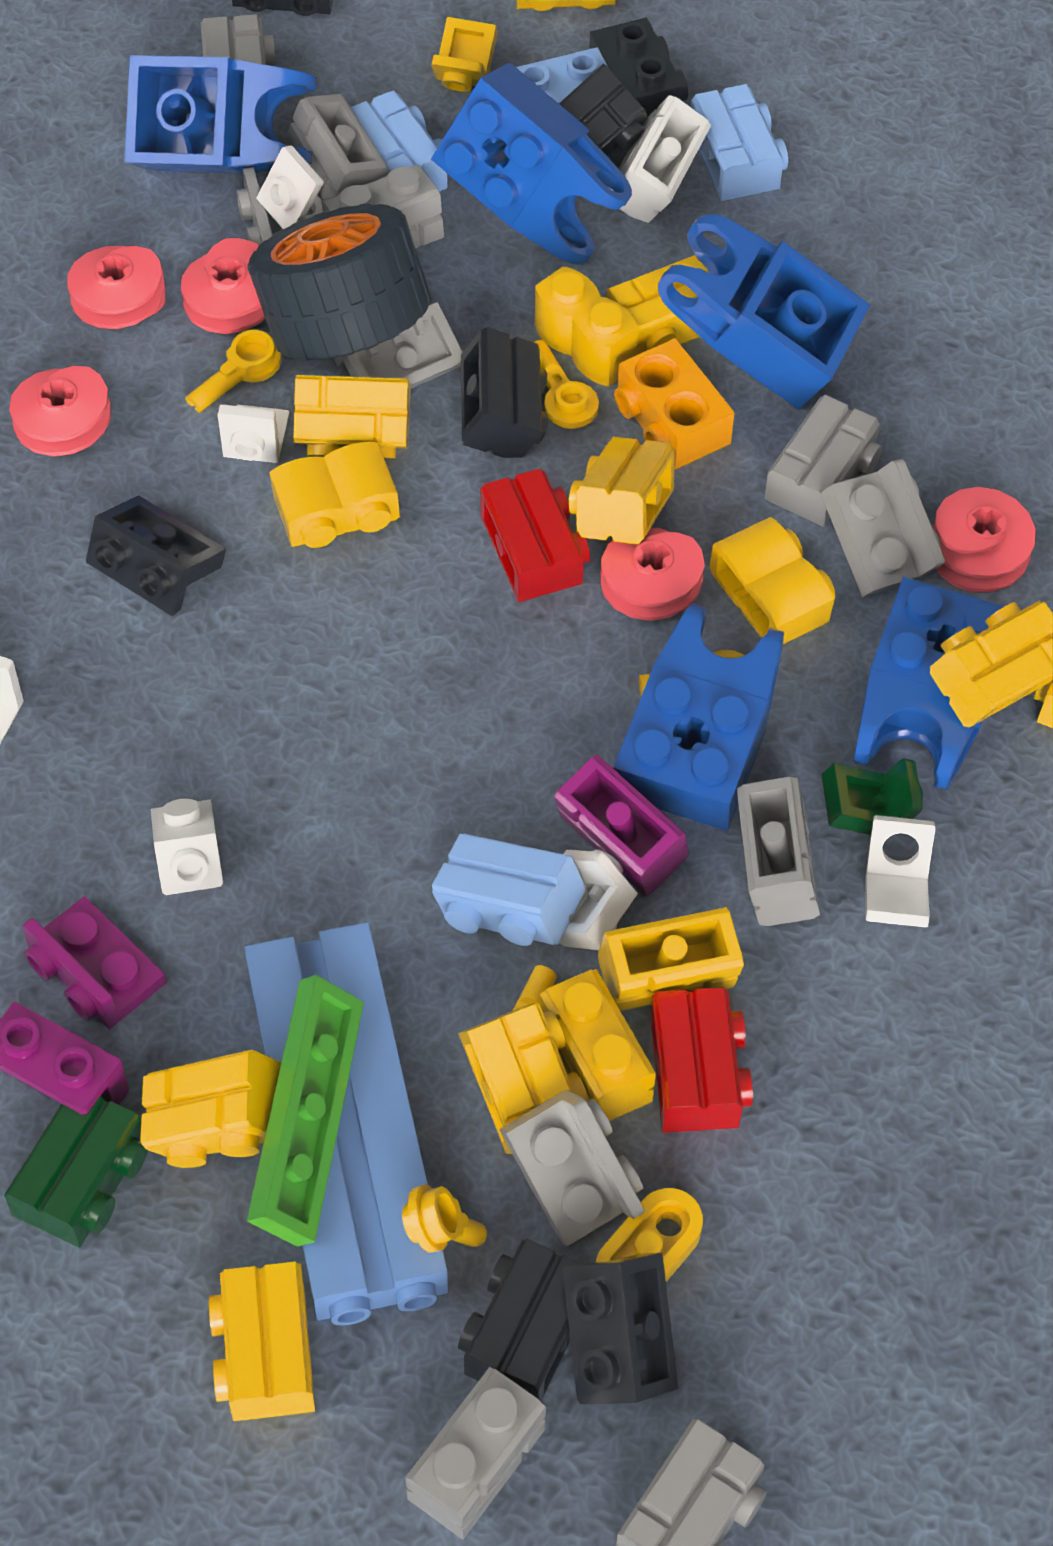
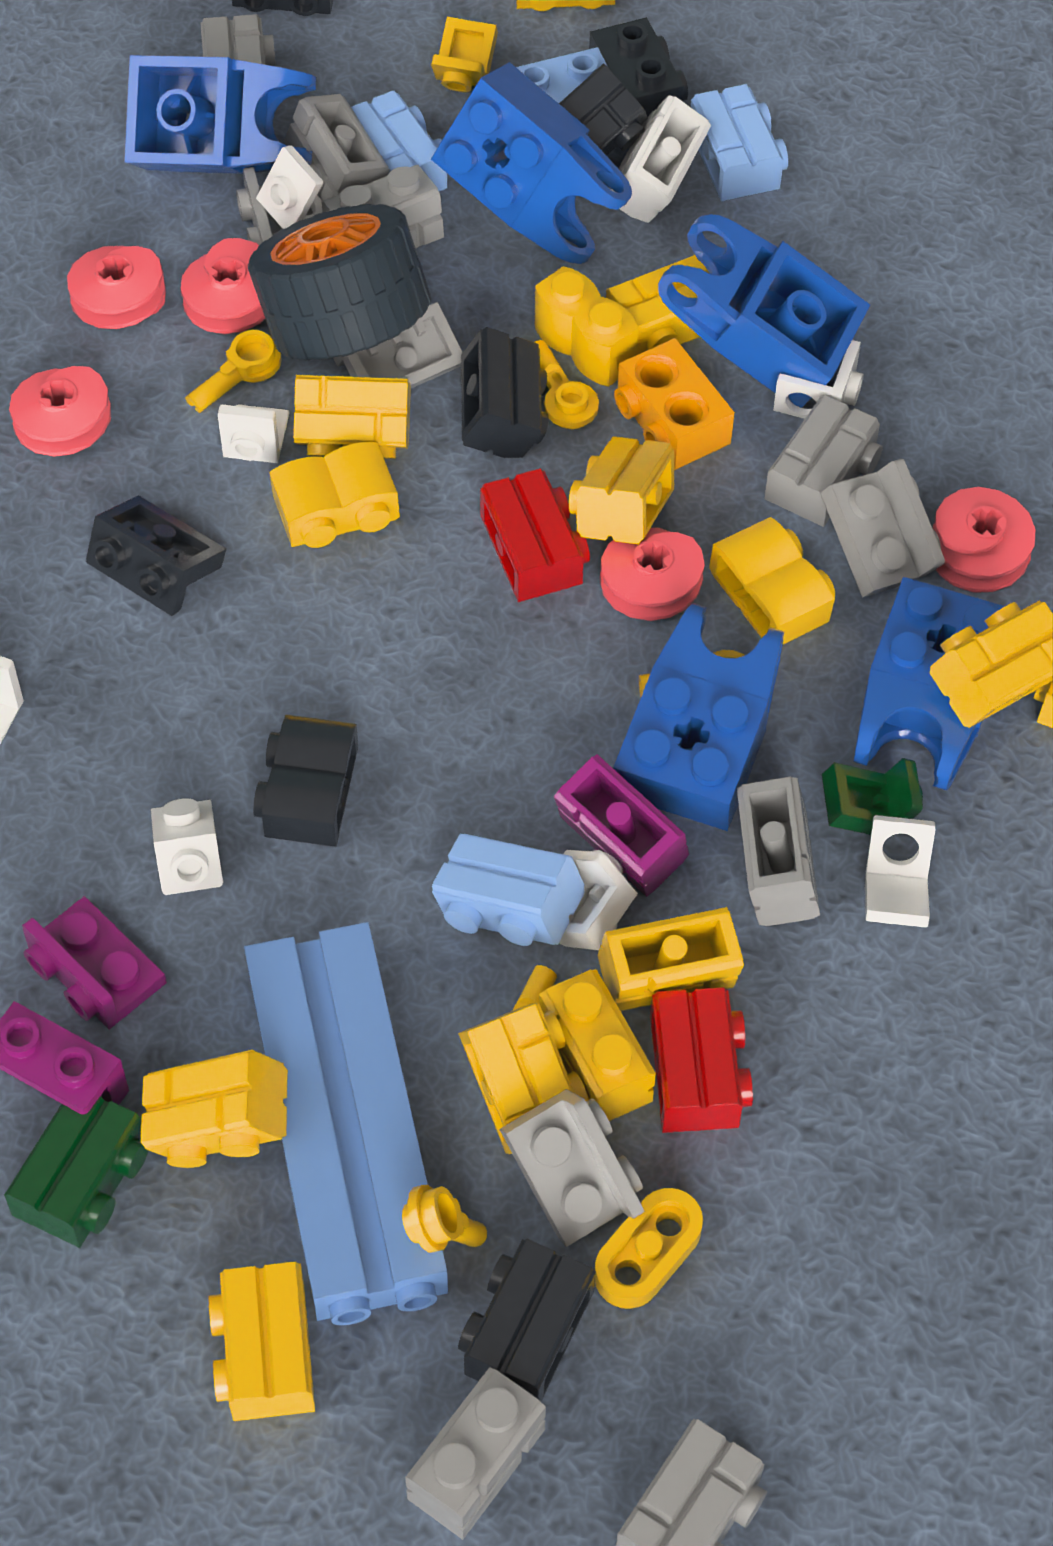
bright green plate [247,975,364,1247] -> none
black bracket [563,1252,678,1405] -> none
none -> black brick [253,715,358,847]
none -> white bracket [773,340,864,419]

